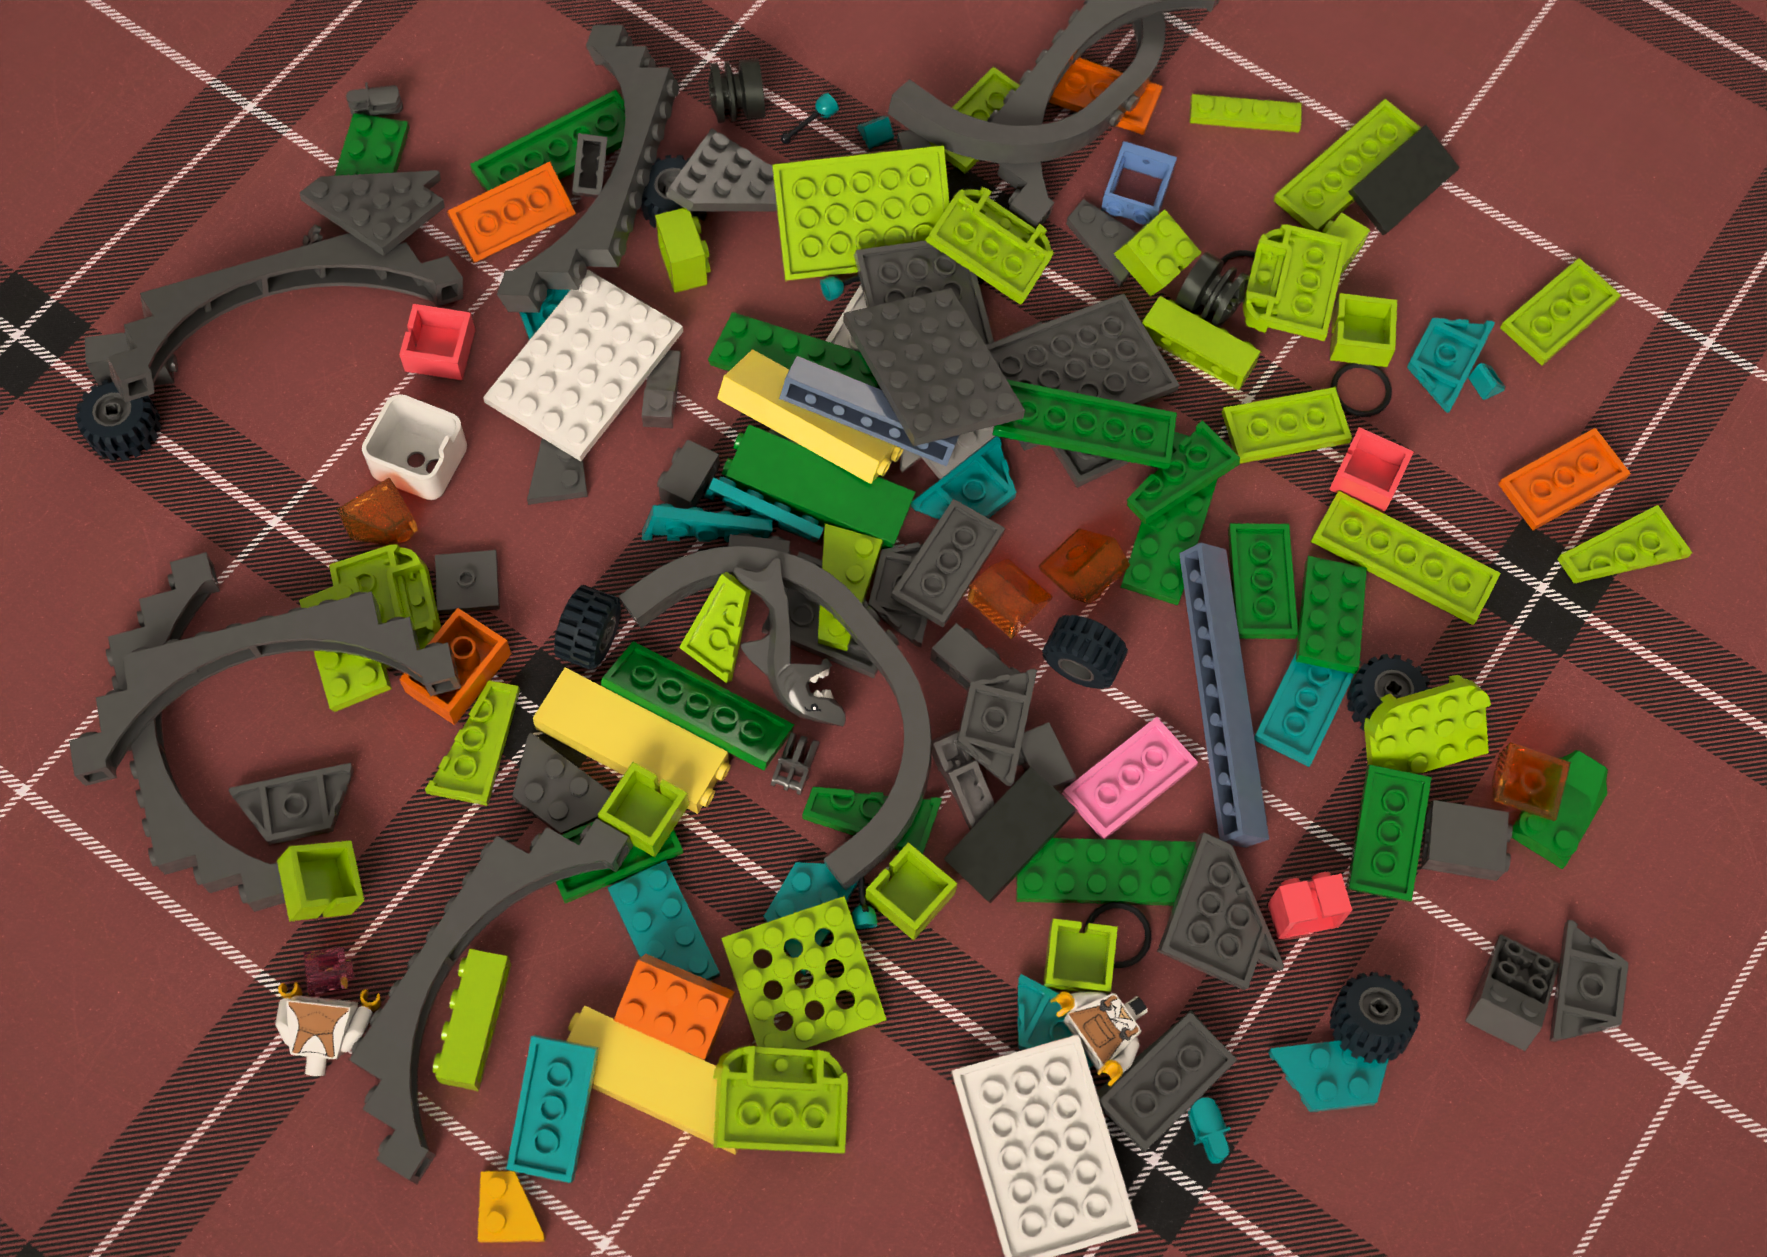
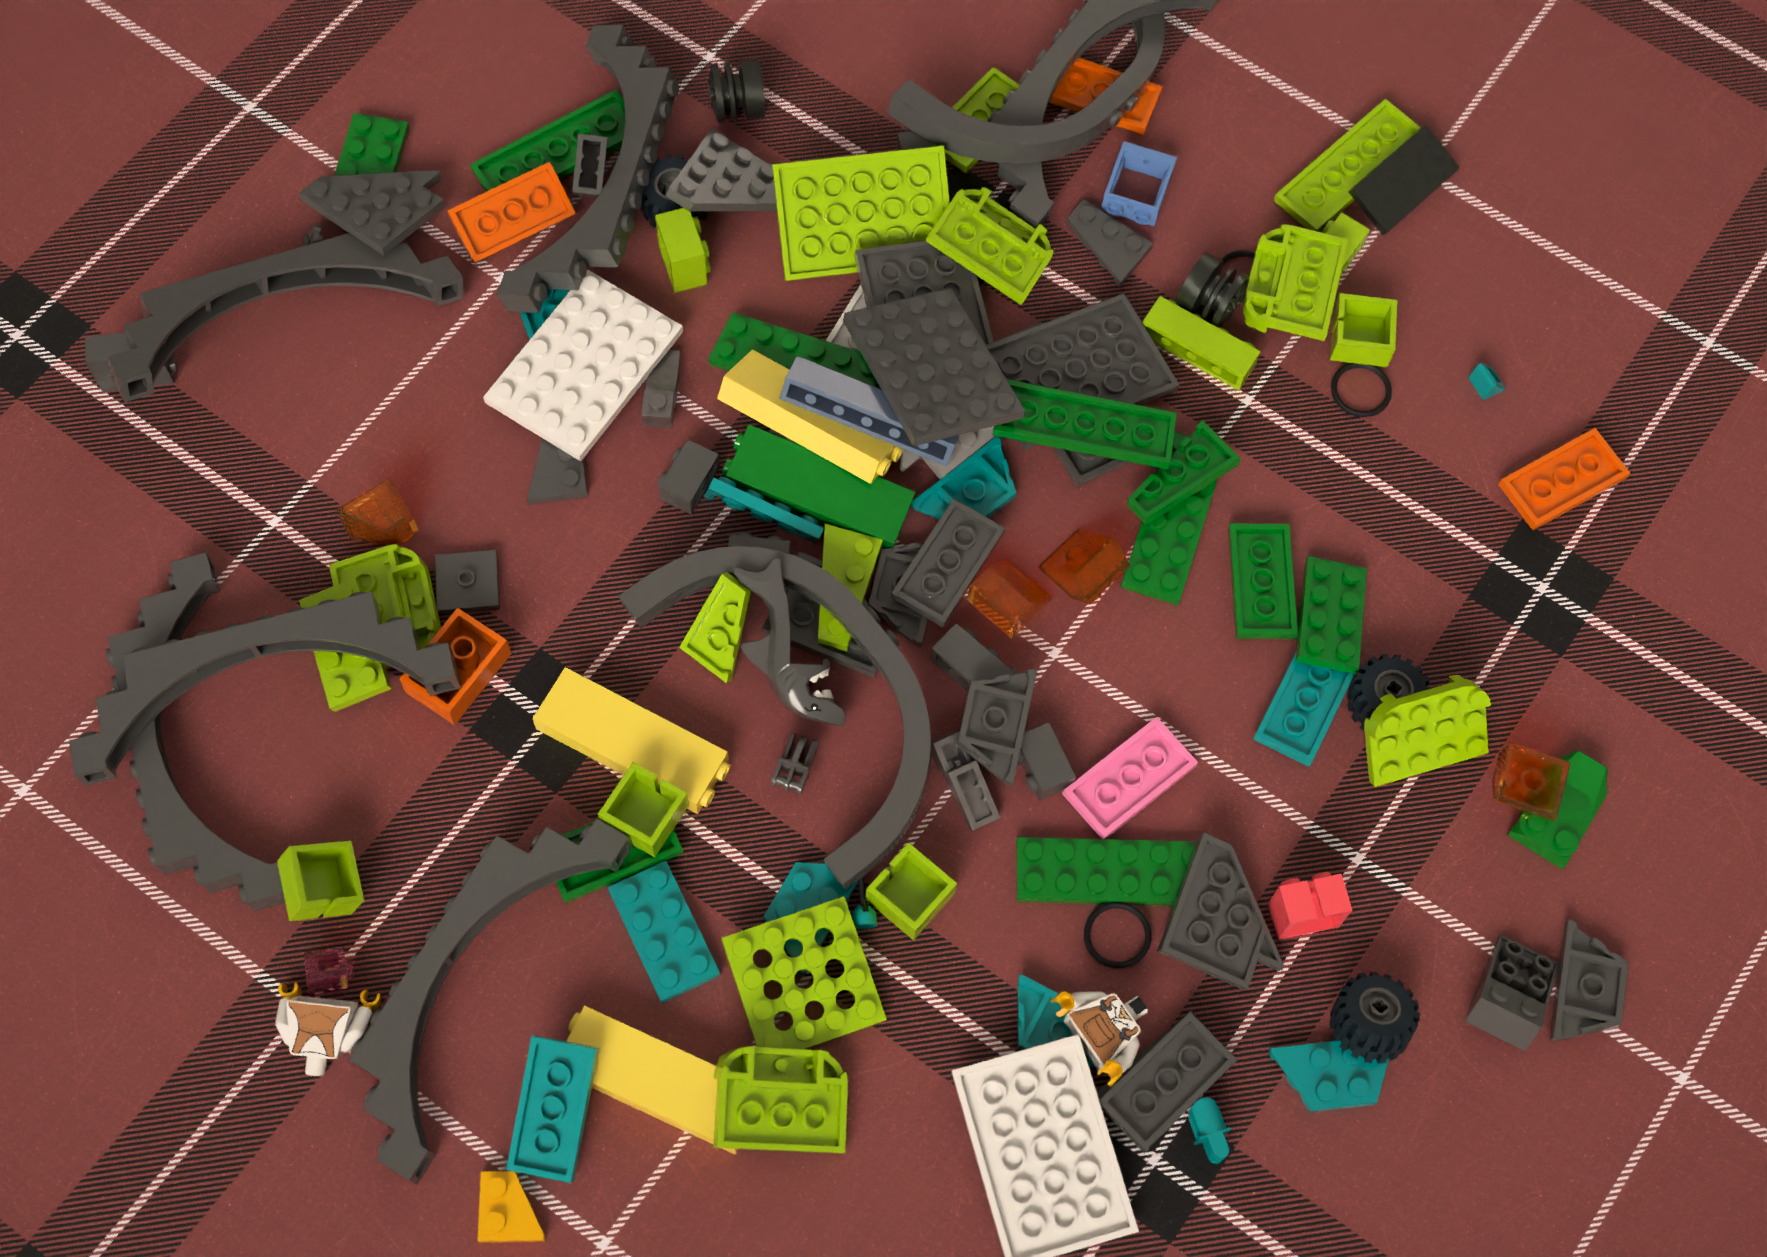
black wheel [75,379,161,461] -> none
dark grey wing [229,763,354,845] -> none
dark grey arm [346,83,403,116] -> none
white piece [362,394,467,500] -> none
coral piece [399,304,476,381] -> none
lime wing [425,680,520,806] -> none
lime brick [433,949,511,1091] -> none
dark grey wing [512,733,612,835] -> none
black wheel [554,585,621,670] -> none
green plate [601,641,795,771] -> none
orange brick [613,954,735,1059] -> none
teal wing [642,504,772,542] -> none
hinge [780,93,839,144] -> none
green wing [802,787,942,854] -> none
teal hinge [820,275,860,301] -> none
teal slope [857,116,894,149] -> none
pearl dark grey tile [944,767,1078,903] -> none
black wheel [1042,615,1128,689] -> none
lime piece [1043,918,1118,995] -> none
lime piece [1114,209,1202,297] -> none
sand blue brick [1179,543,1269,848] -> none
lime plate [1190,94,1301,133] -> none
lime plate [1222,387,1352,464] -> none
lime plate [1311,491,1501,625] -> none
coral piece [1329,427,1414,513] -> none
green plate [1347,765,1432,902] -> none
teal wing [1407,318,1495,413] -> none
dark grey brick [1421,800,1513,881] -> none
lime plate [1500,258,1621,366] -> none
lime wing [1557,505,1692,583] -> none

